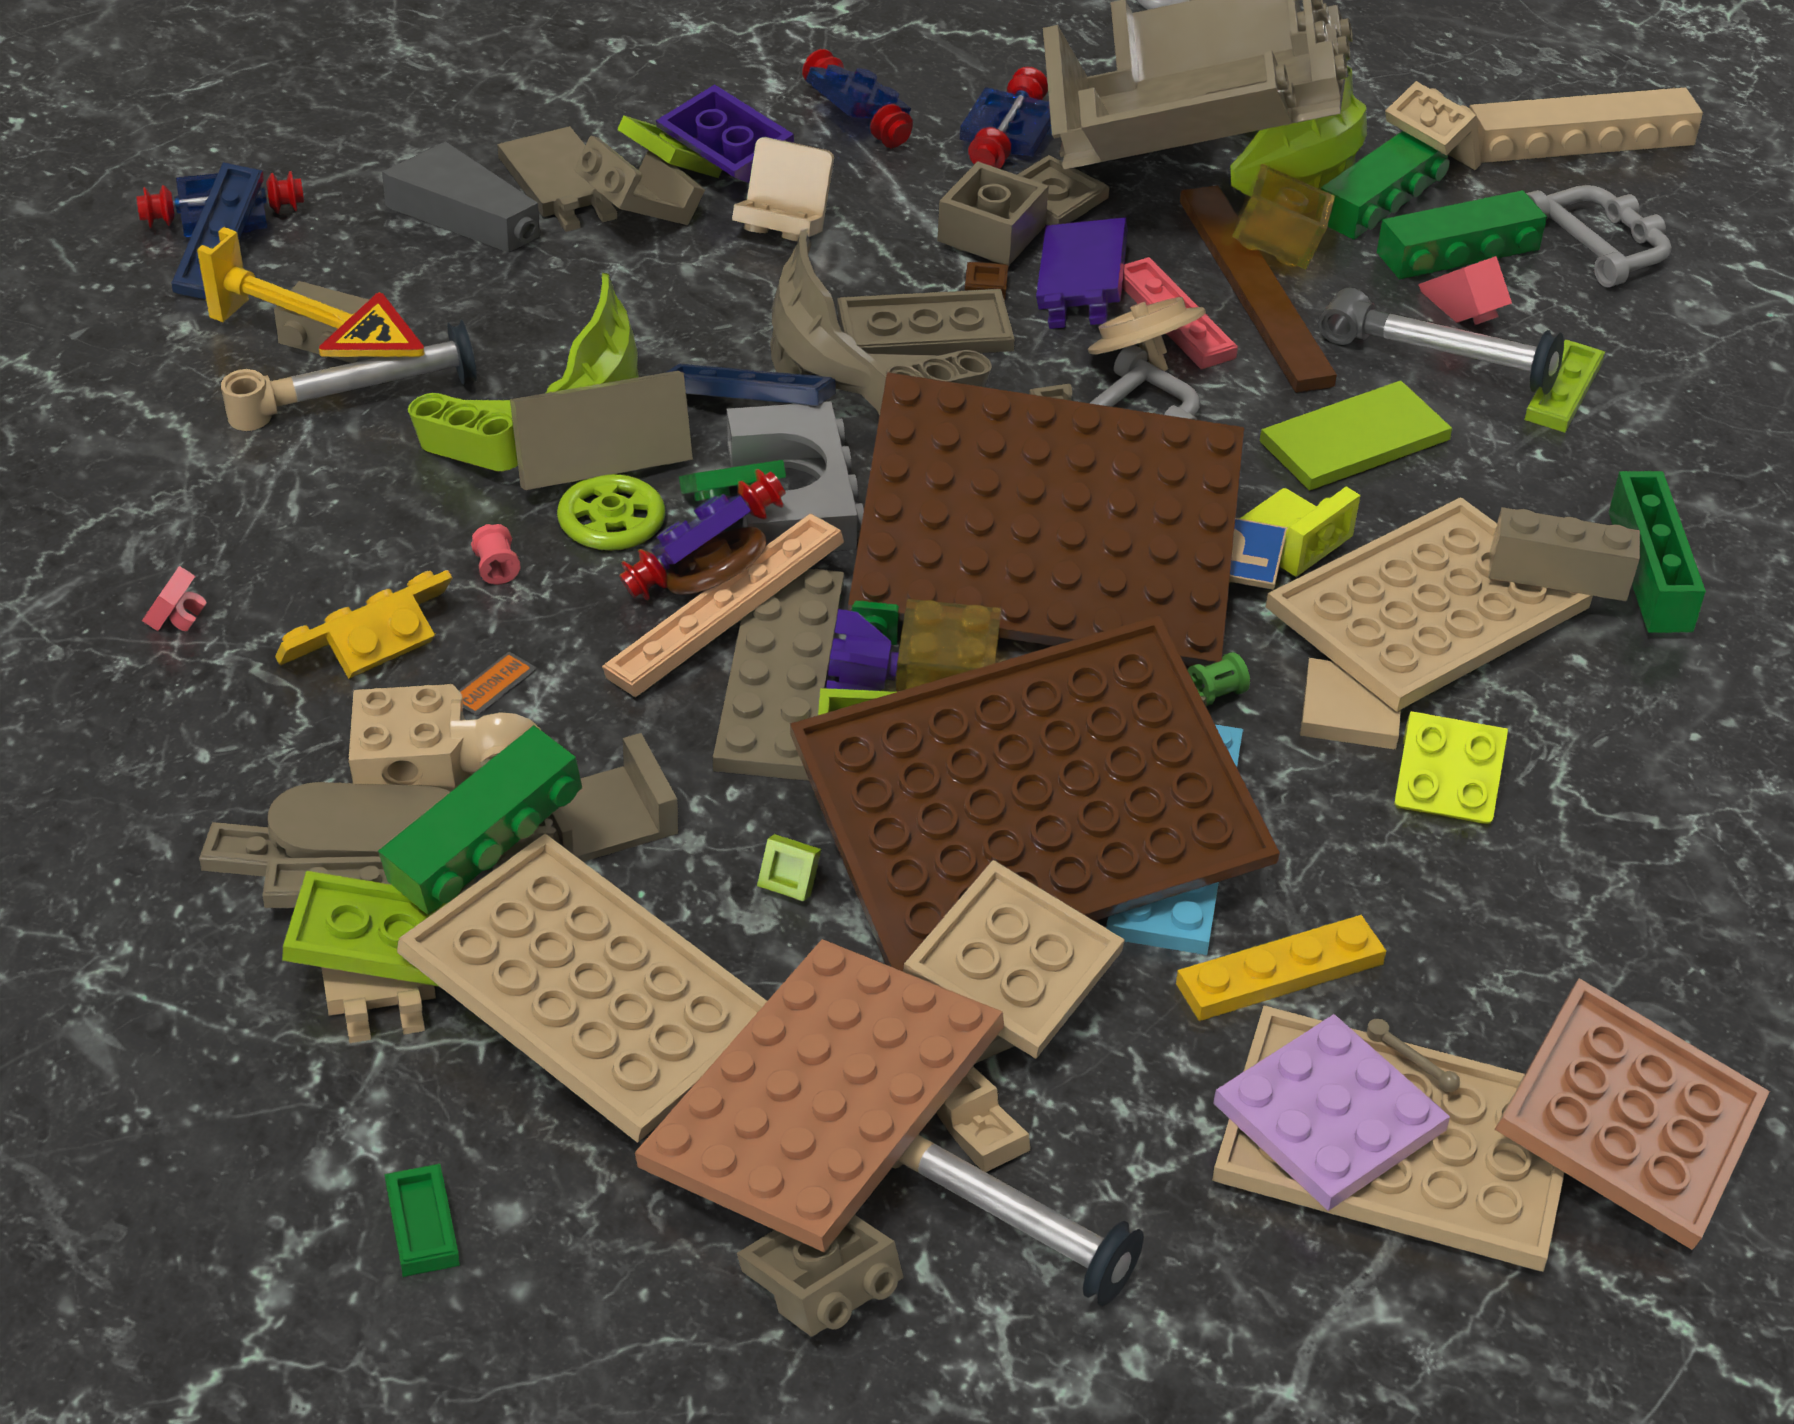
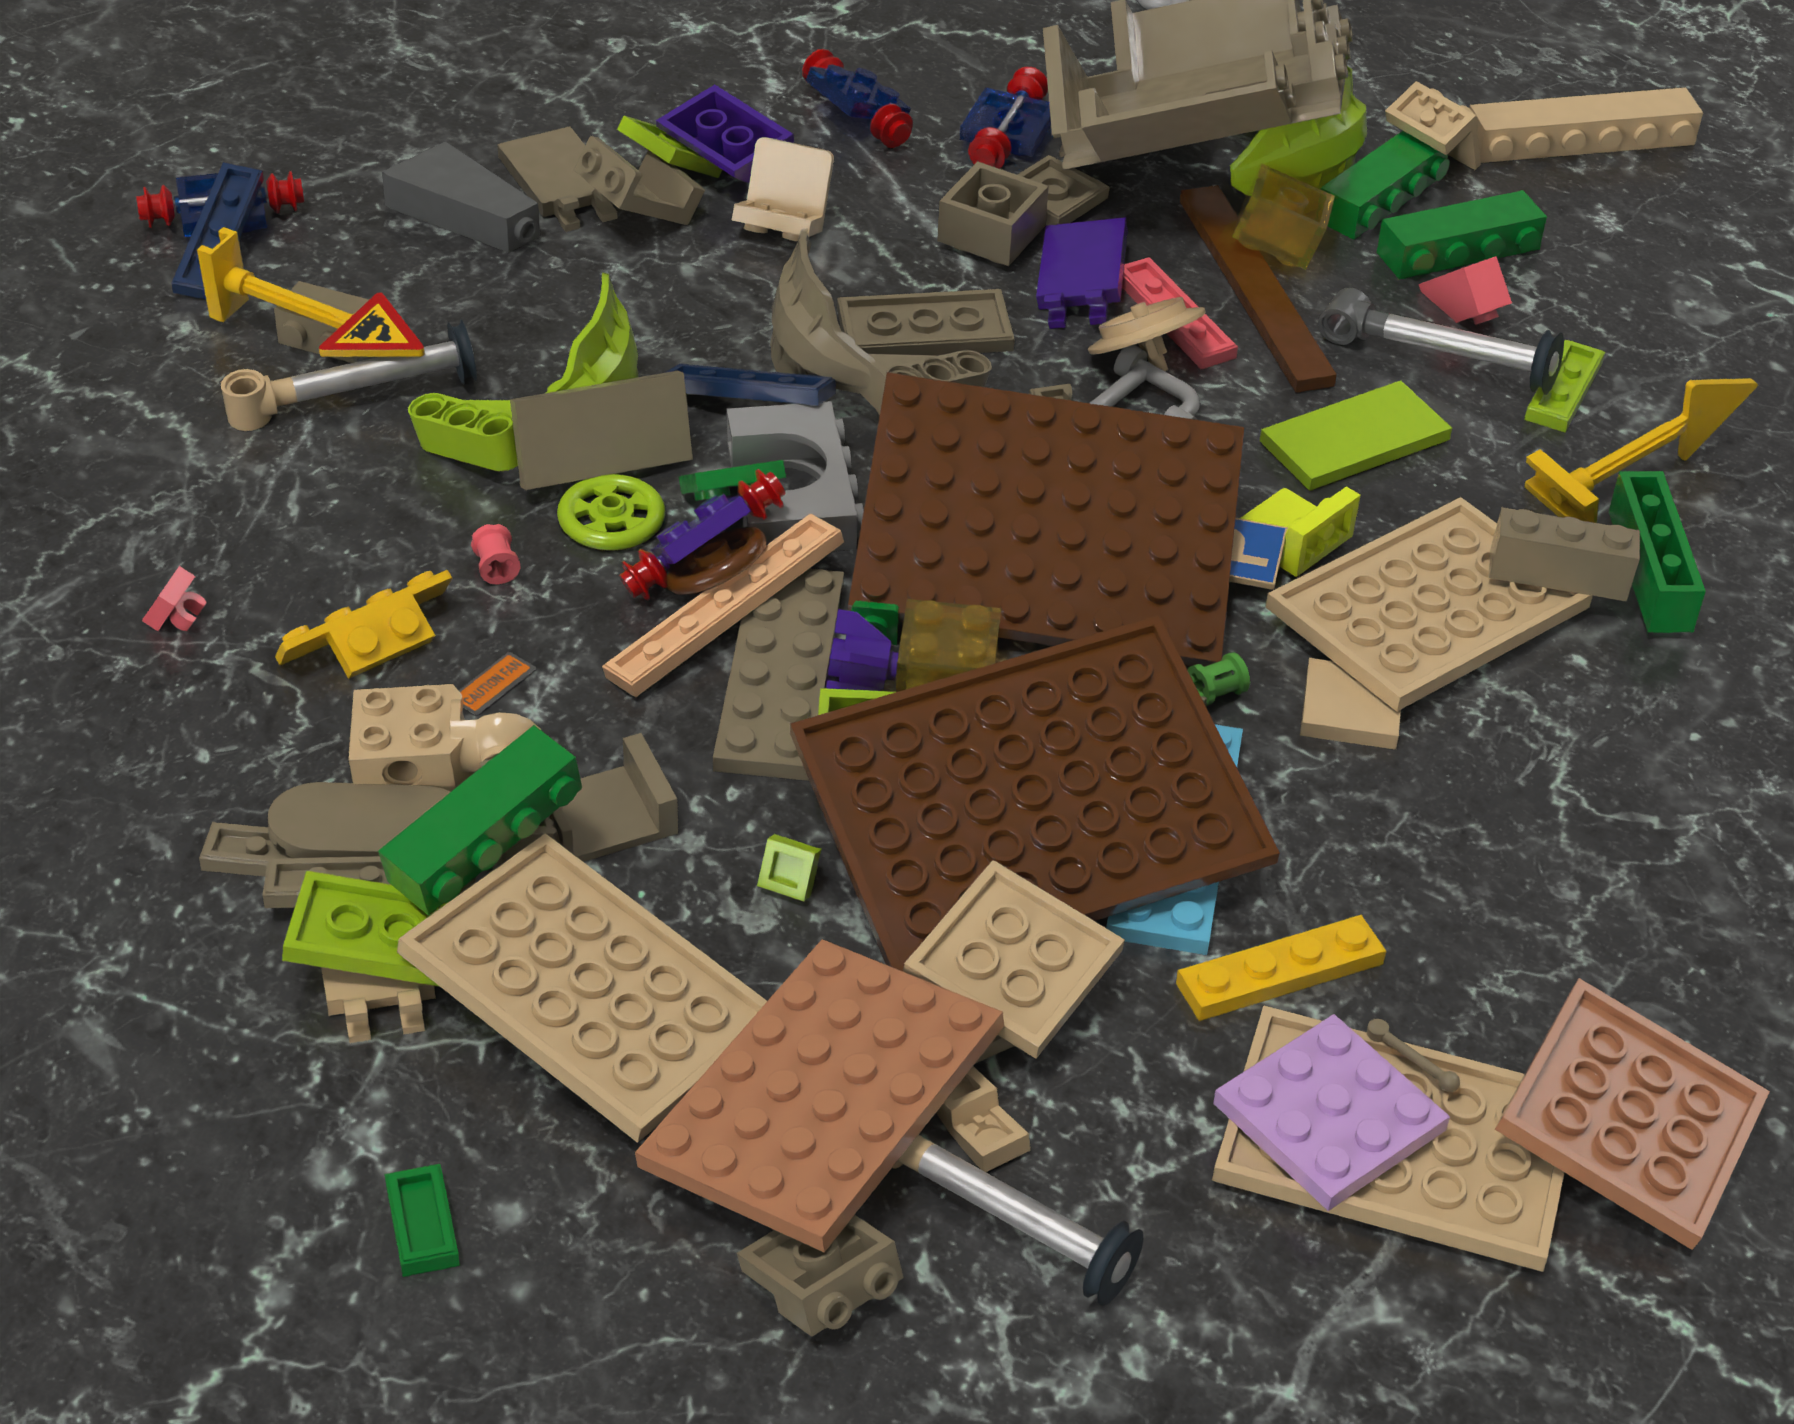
reddish brown tile [965,262,1008,301] -> none
neon yellow bracket [1394,711,1508,824] -> none
light grey bar [1526,185,1672,288] -> none
none -> yellow piece [1525,378,1758,523]

